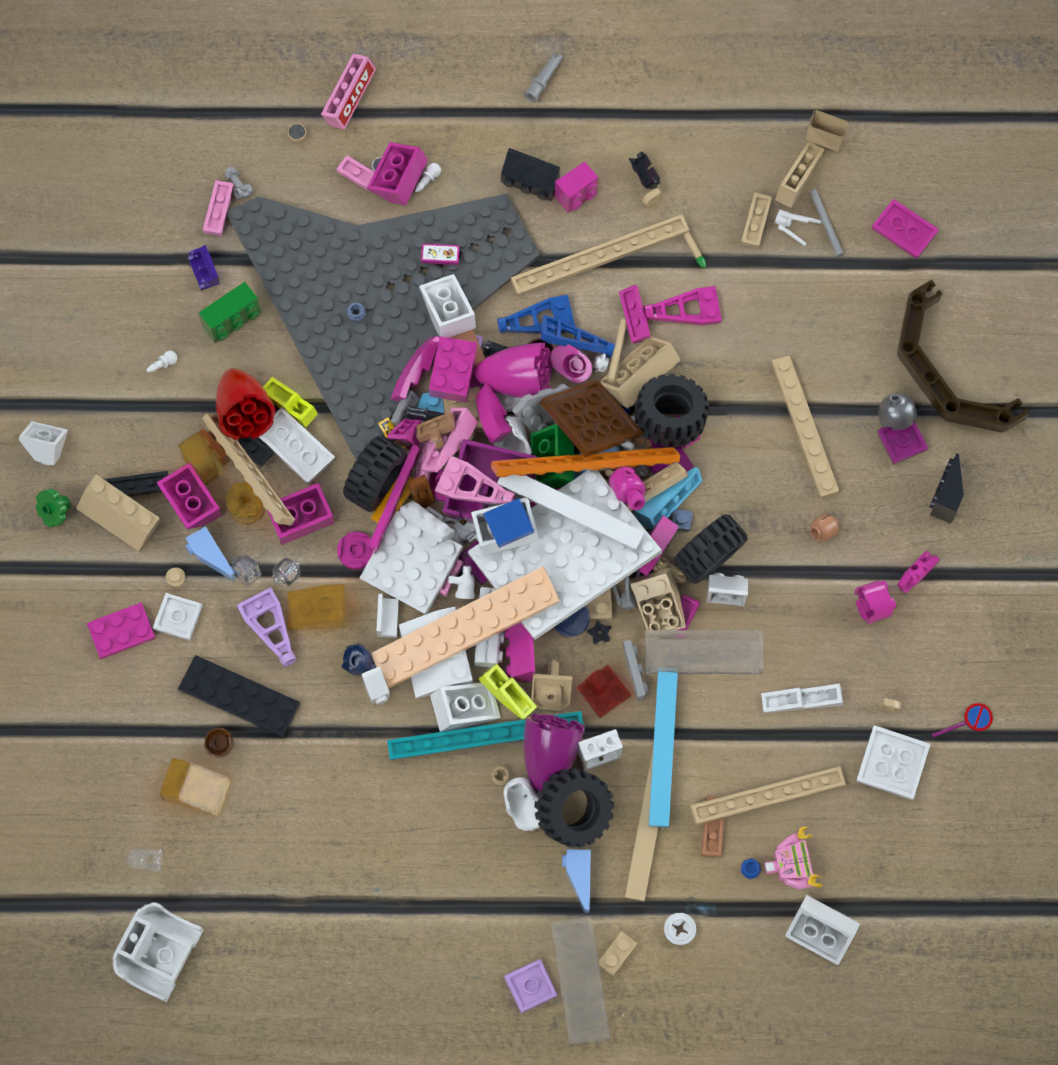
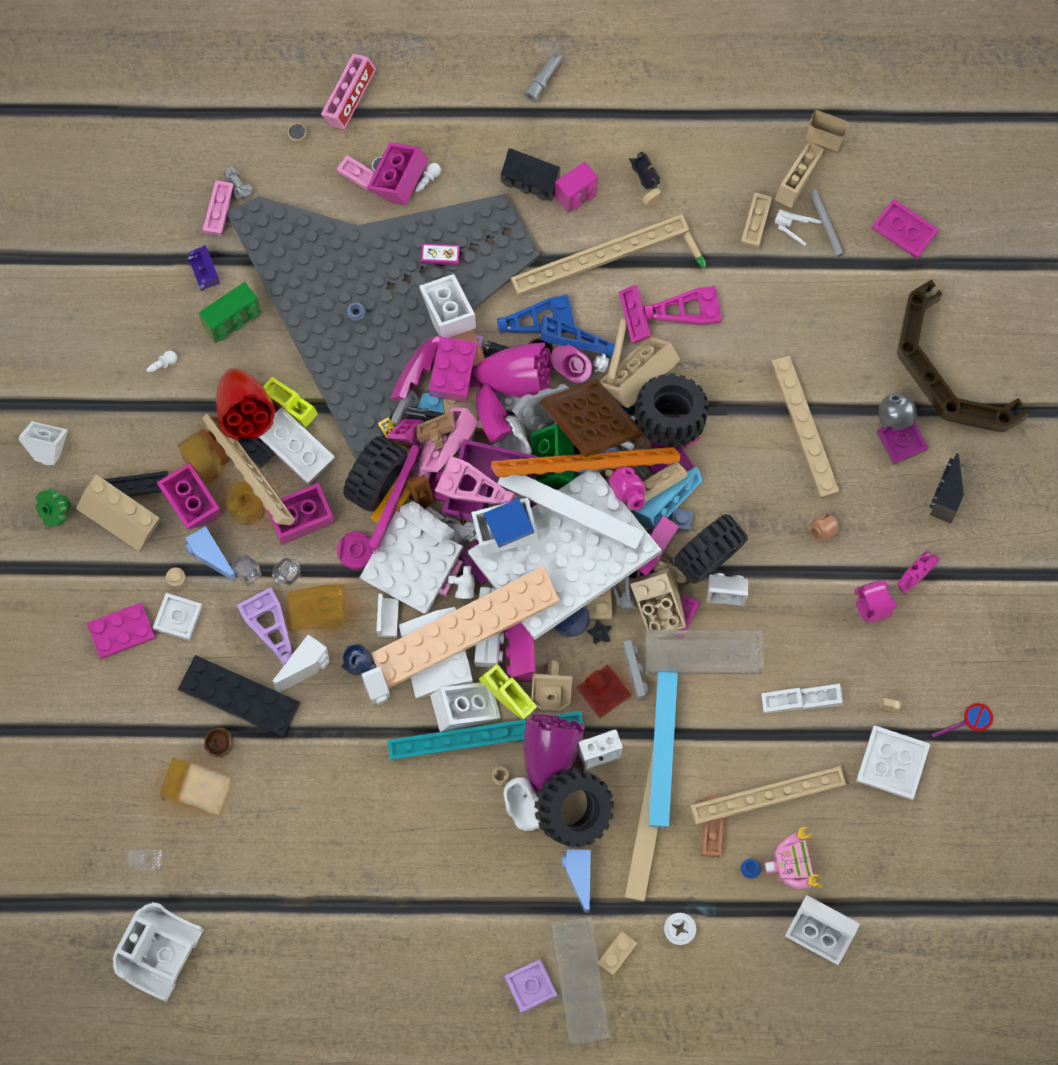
none -> white slope [273,635,330,693]

